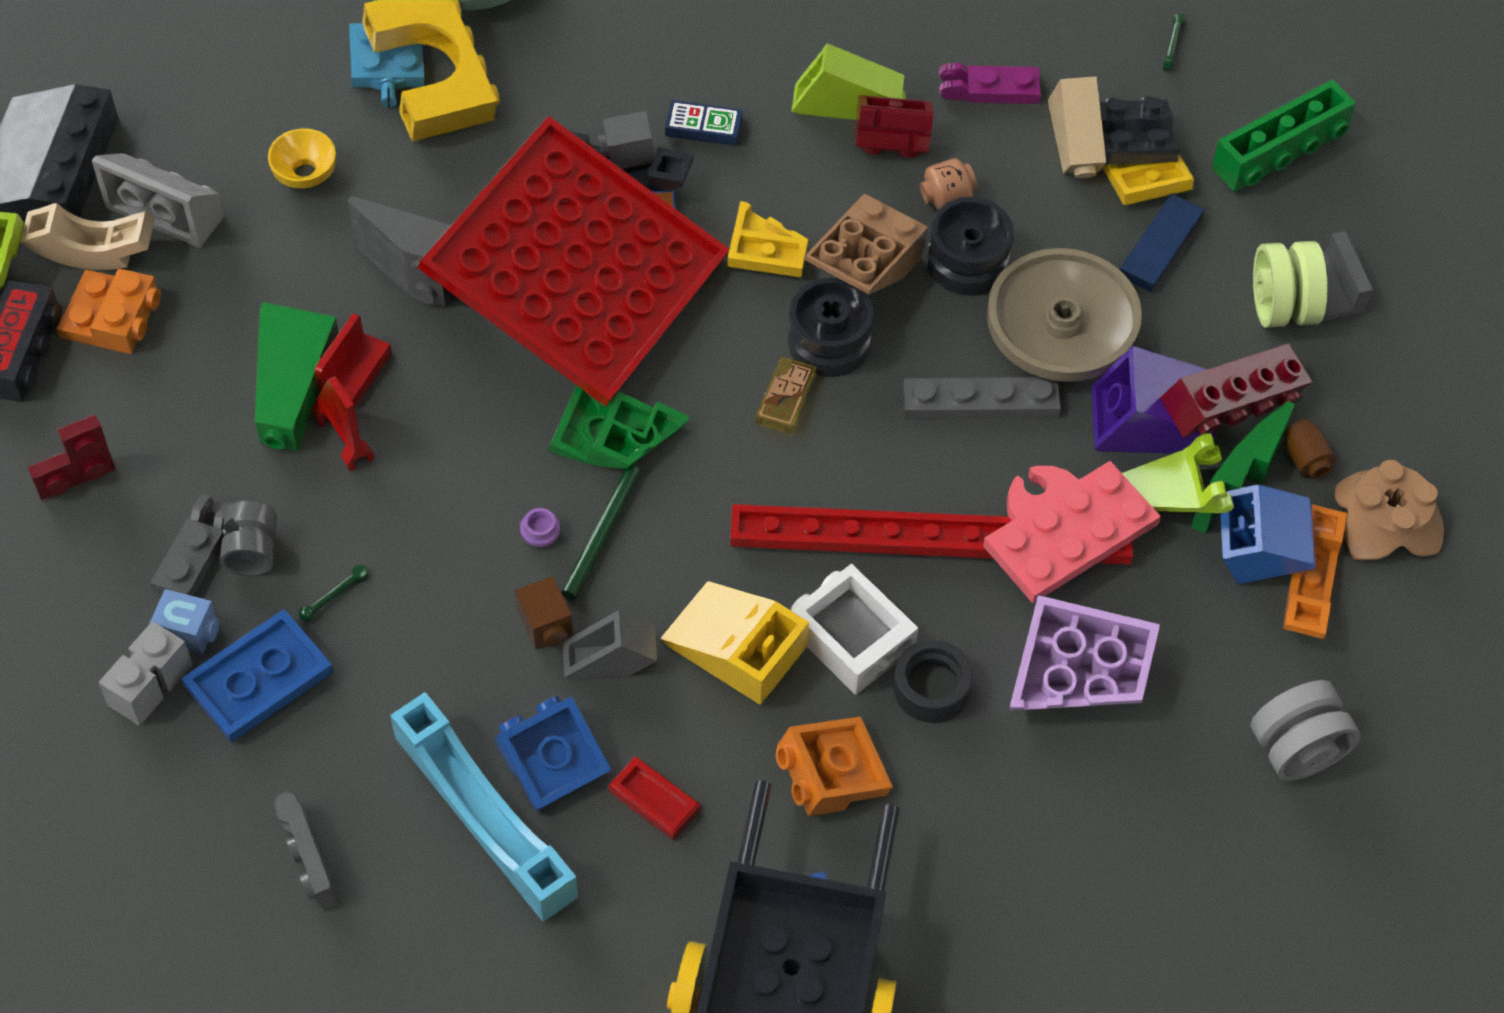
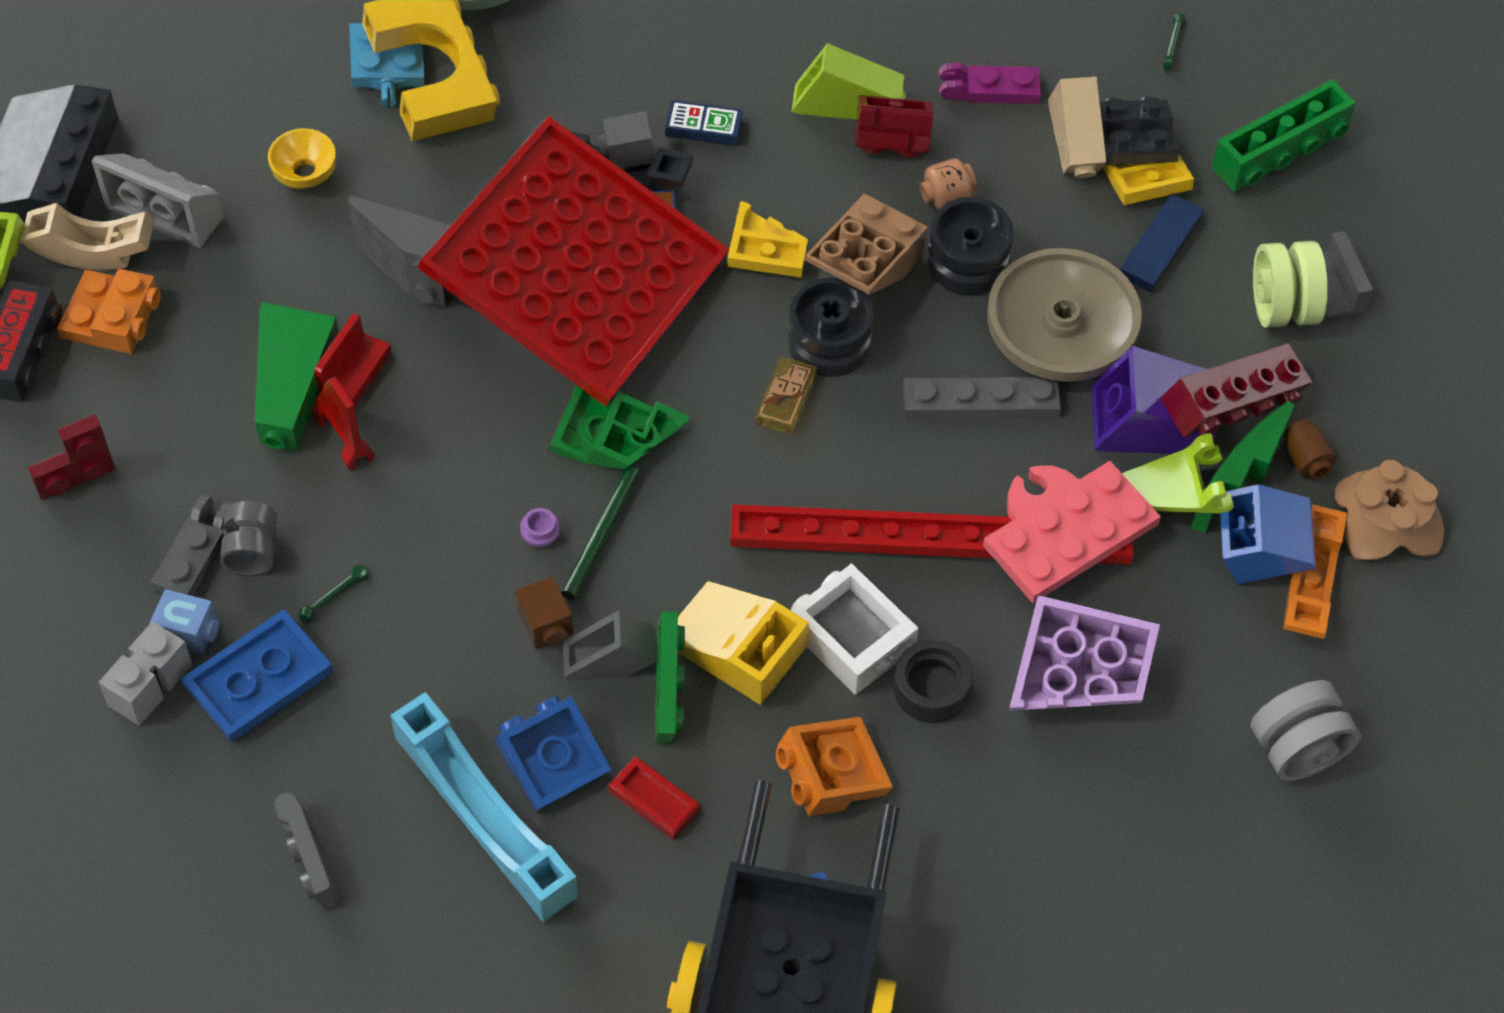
none -> green plate [654,611,685,744]

